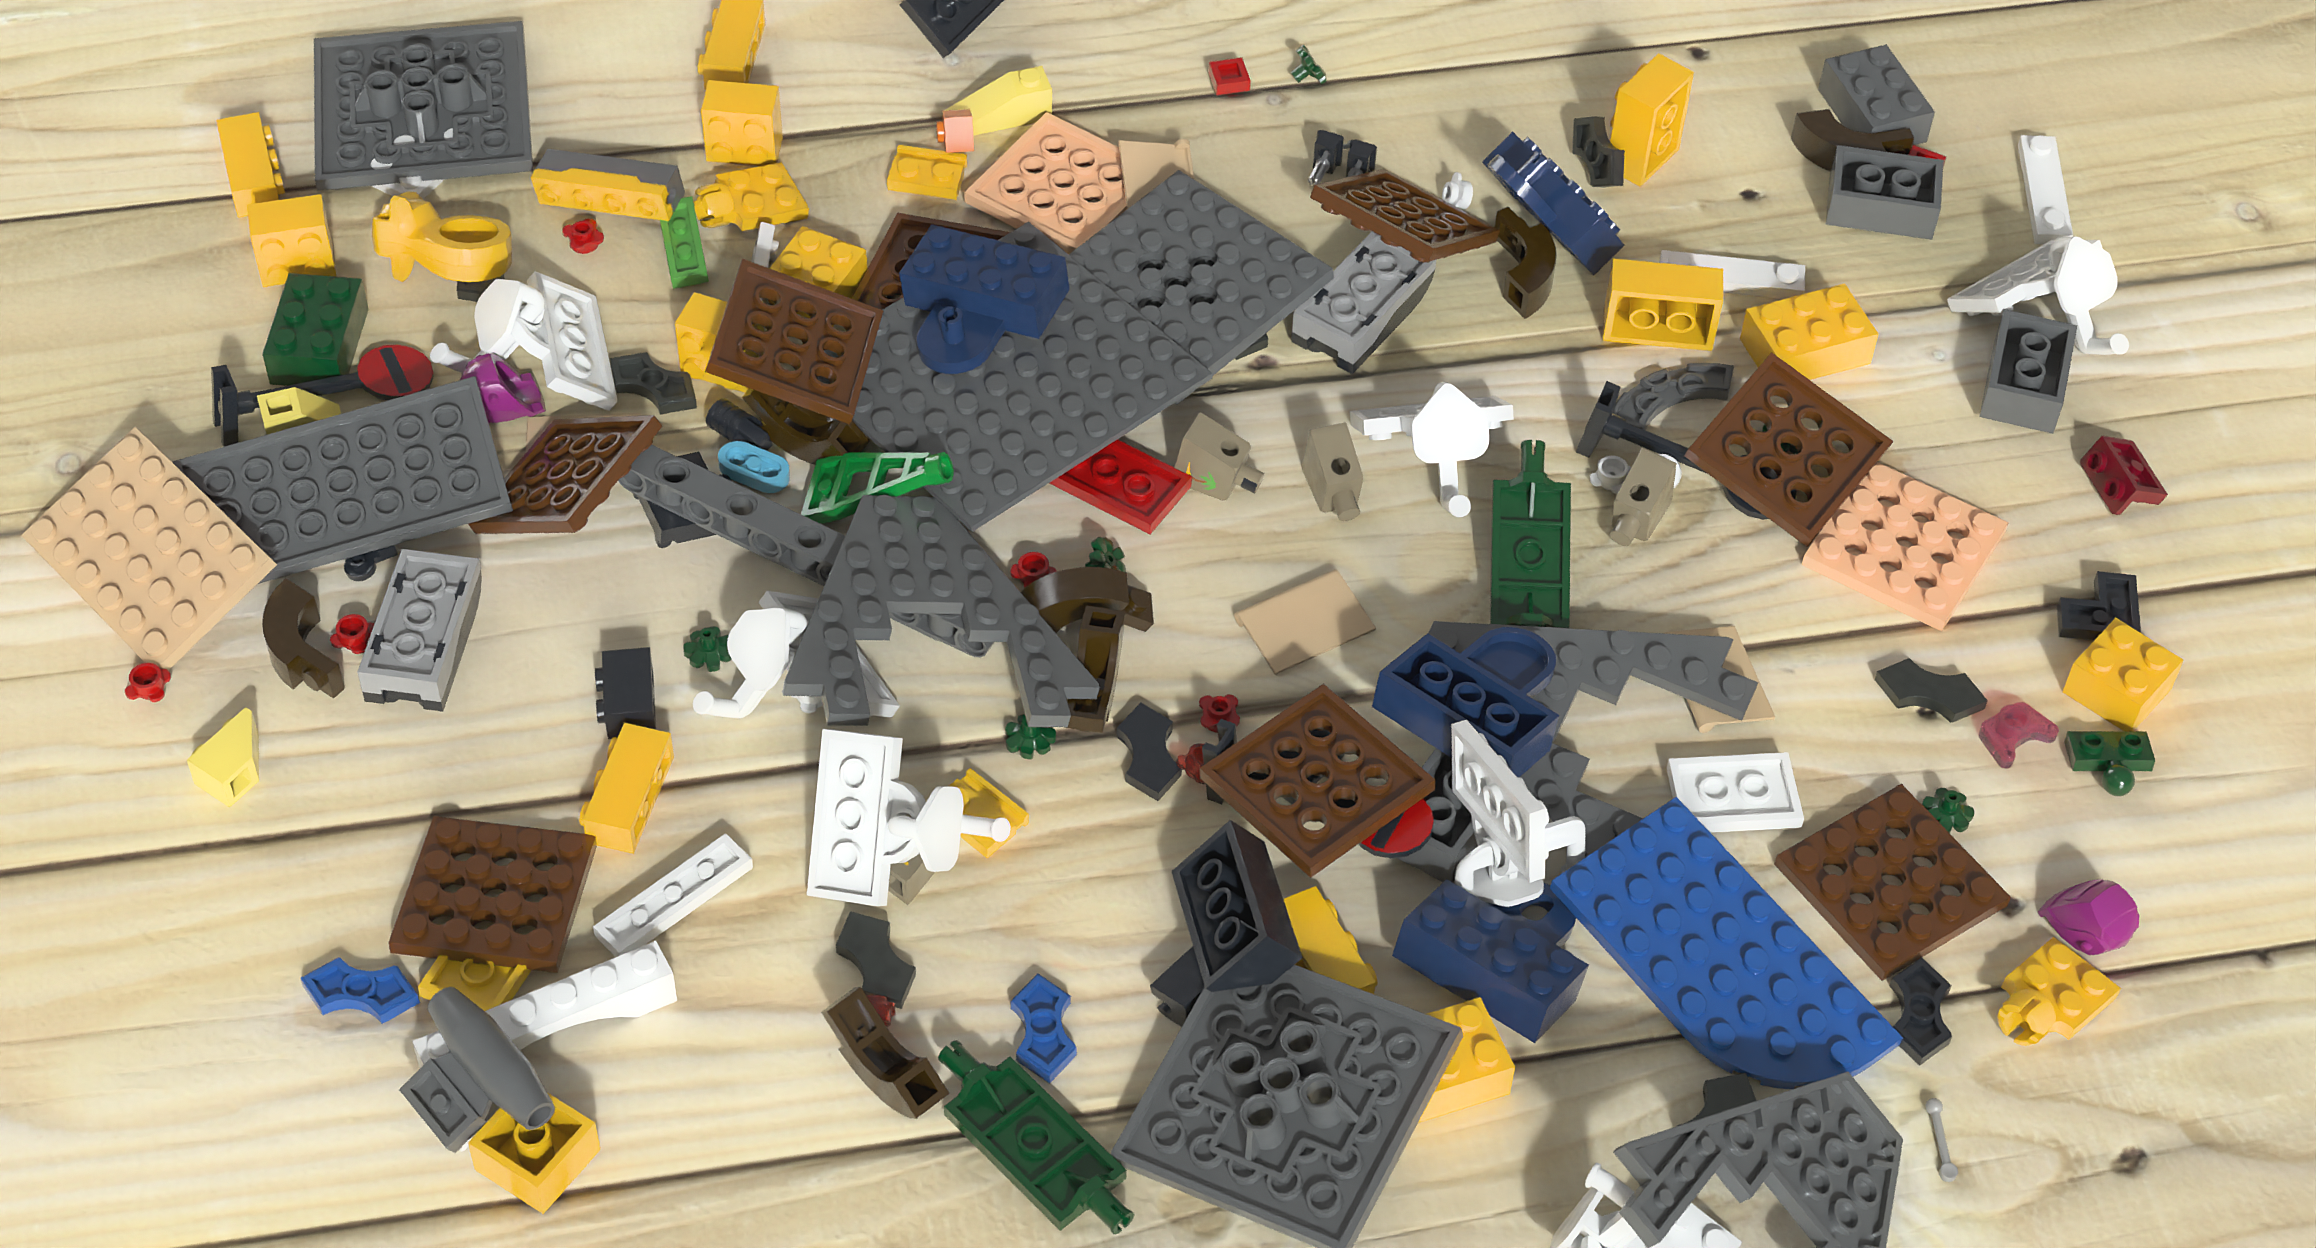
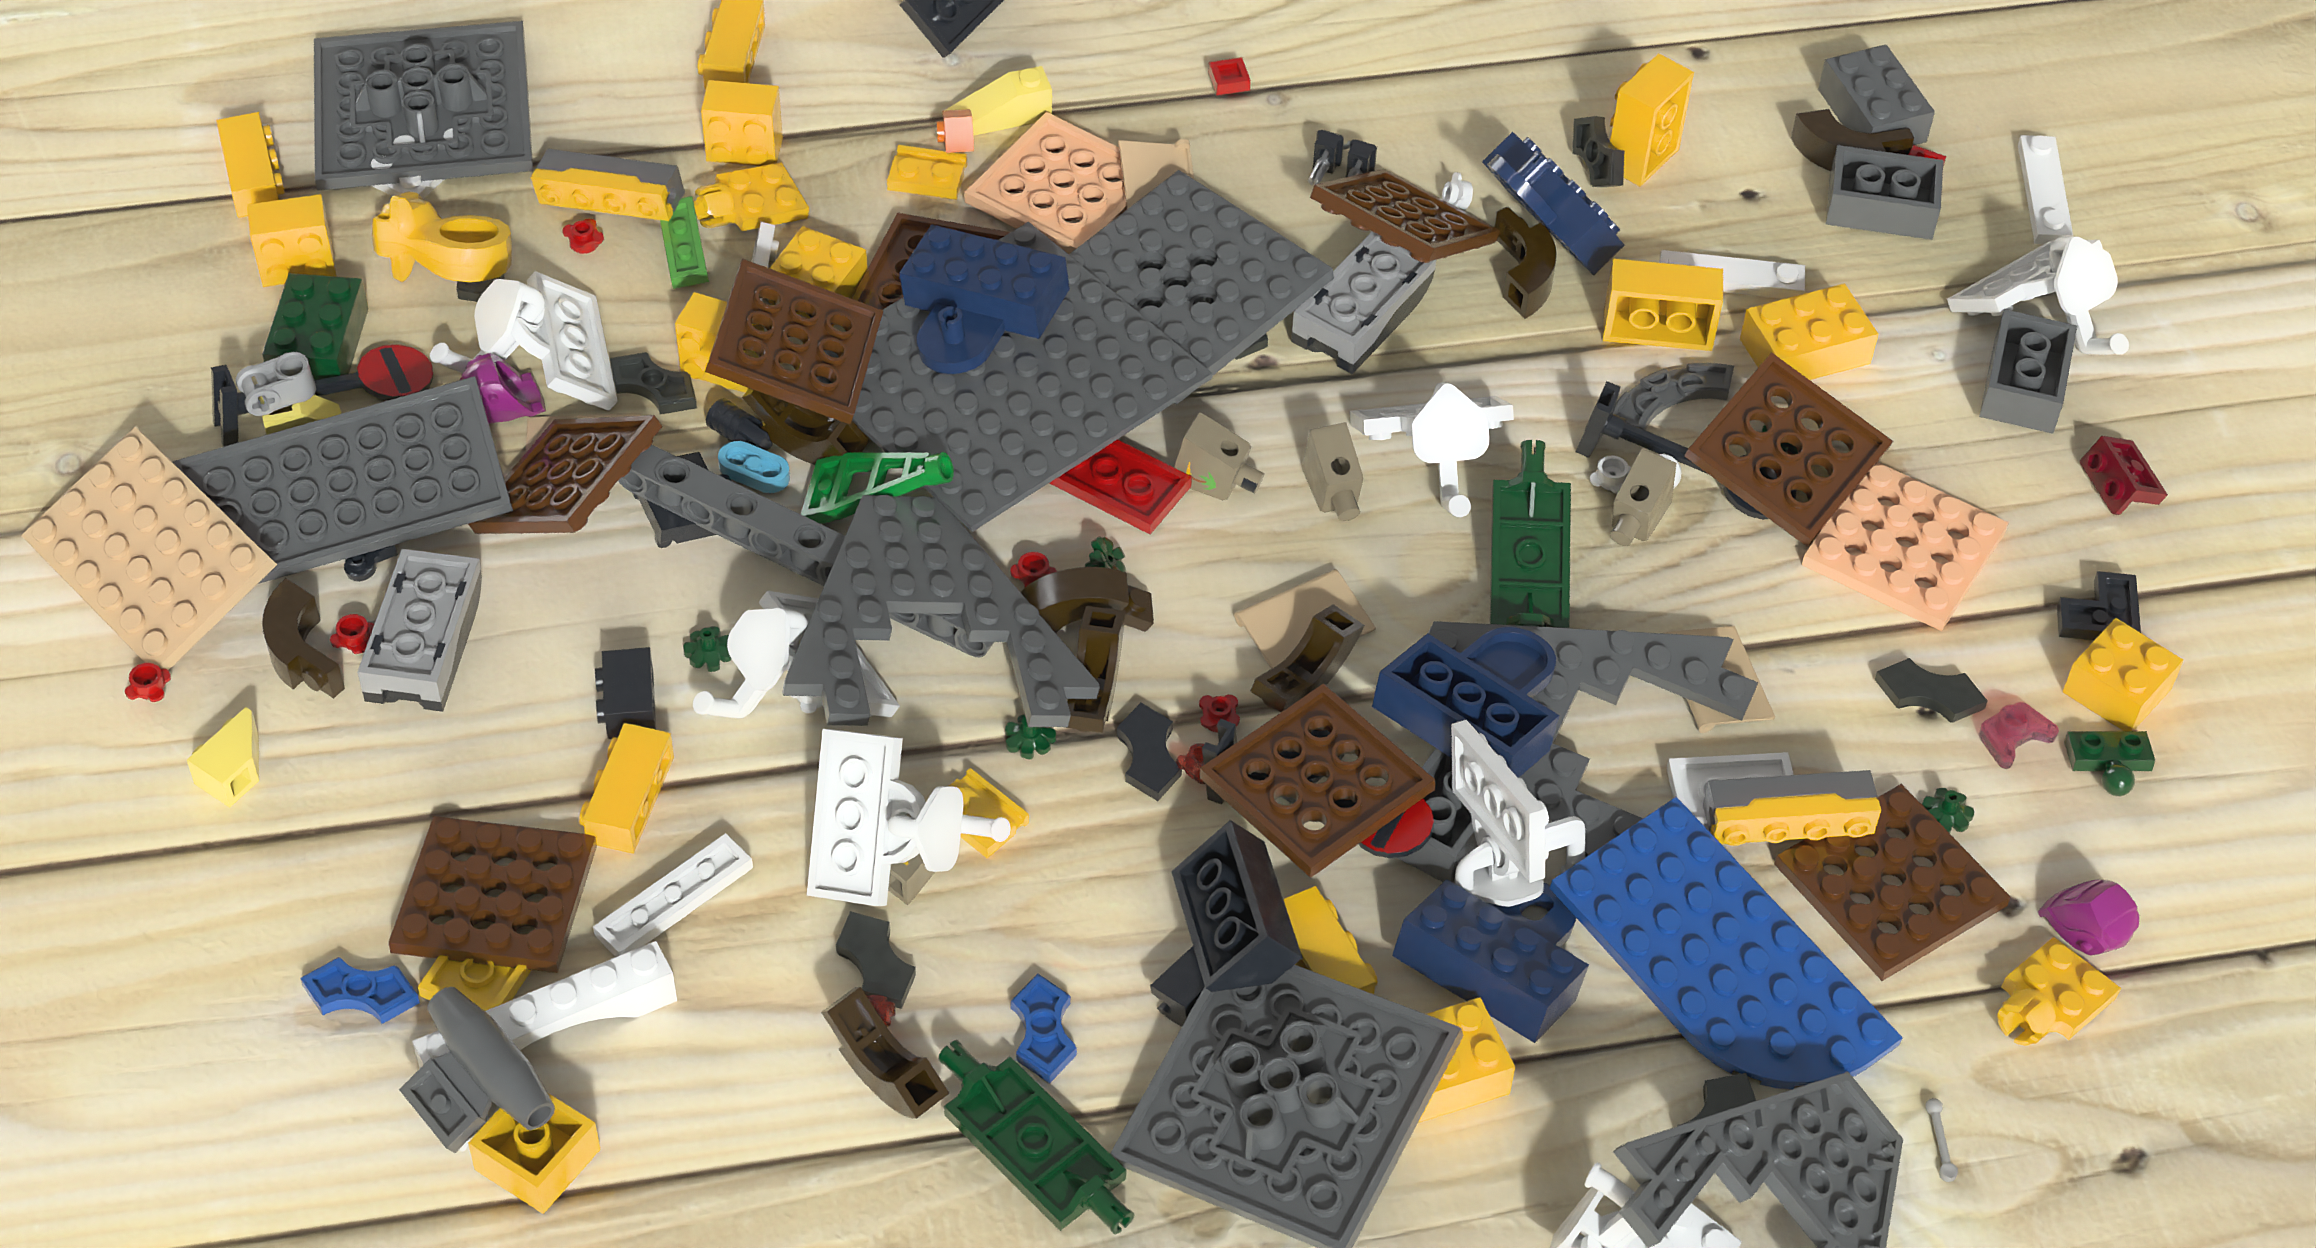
dark green plant [1291,45,1326,85] -> none
black tile [1889,957,1952,1066] -> none
none -> light grey piece [236,352,316,416]
none -> dark brown arch [1250,604,1365,712]
none -> yellow piece [1703,770,1881,846]

